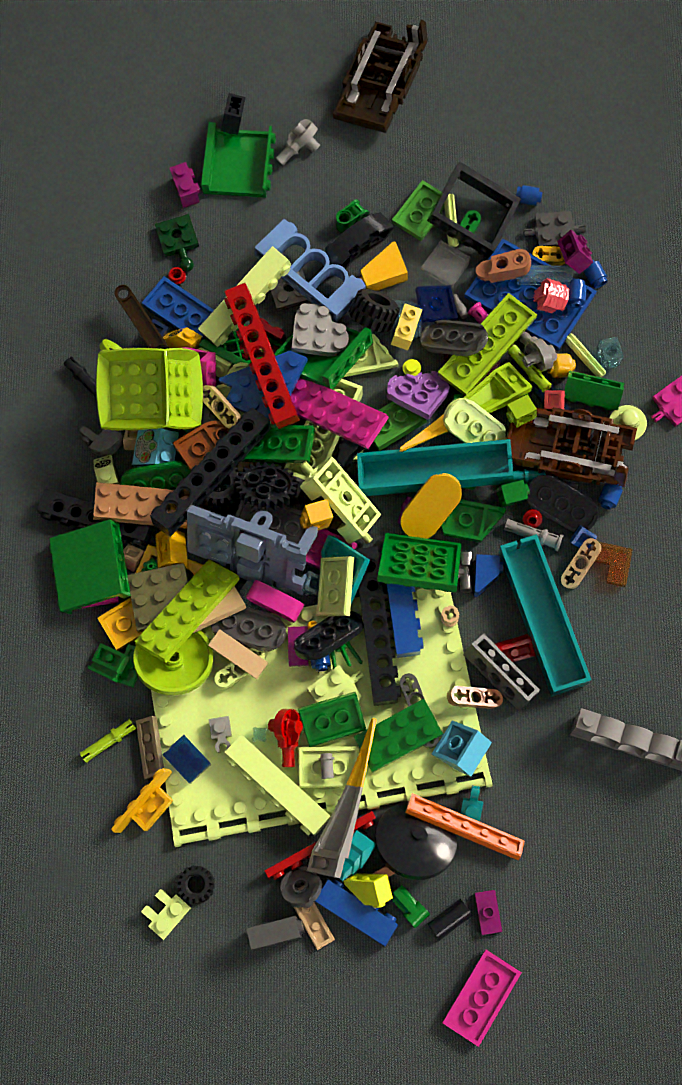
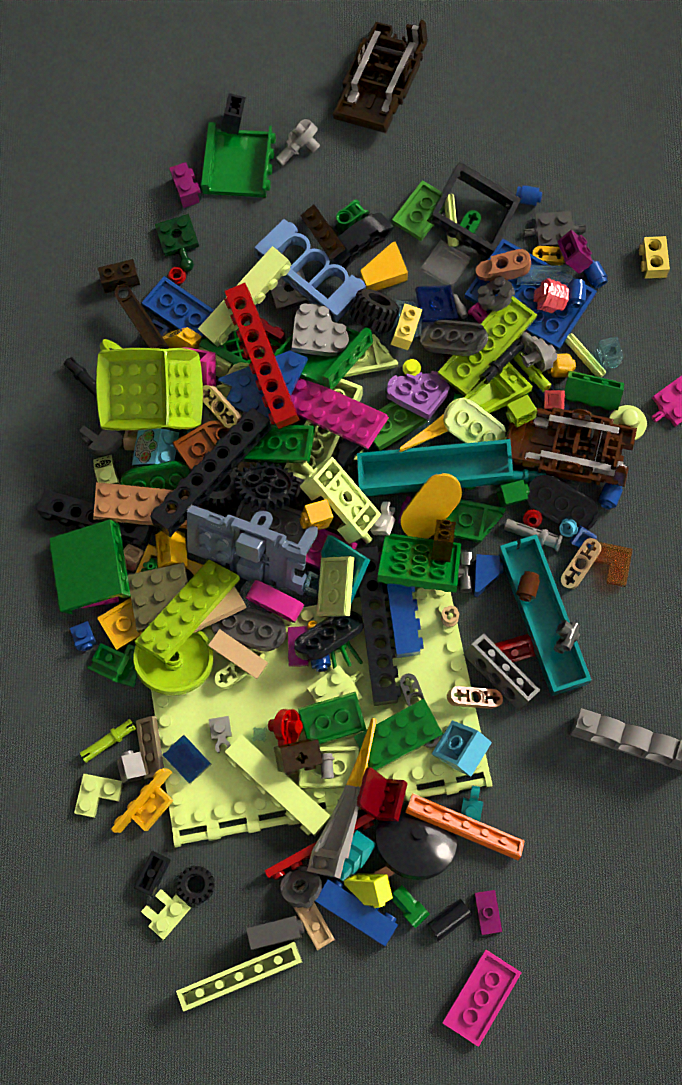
none -> blue bracket [70,621,97,651]
none -> yellowish green plate [74,774,123,818]
none -> dark brown brick [98,259,140,293]
none -> brick [117,751,146,784]
none -> black brick [134,851,171,897]
none -> yellowish green brick [176,942,303,1012]
none -> dark brown brick [274,738,323,775]
none -> dark brown plate [300,204,346,260]
none -> dark red bracket [357,768,408,821]
none -> white plate [370,502,396,535]
none -> dark brown brick [431,519,456,562]
none -> dark grey plate [478,277,515,312]
none -> black pin [479,339,524,384]
none -> reddish brown brick [516,571,540,602]
none -> dark grey plate [553,620,580,654]
none -> medium azure plate [559,519,578,537]
none -> light yellow brick [639,236,670,279]

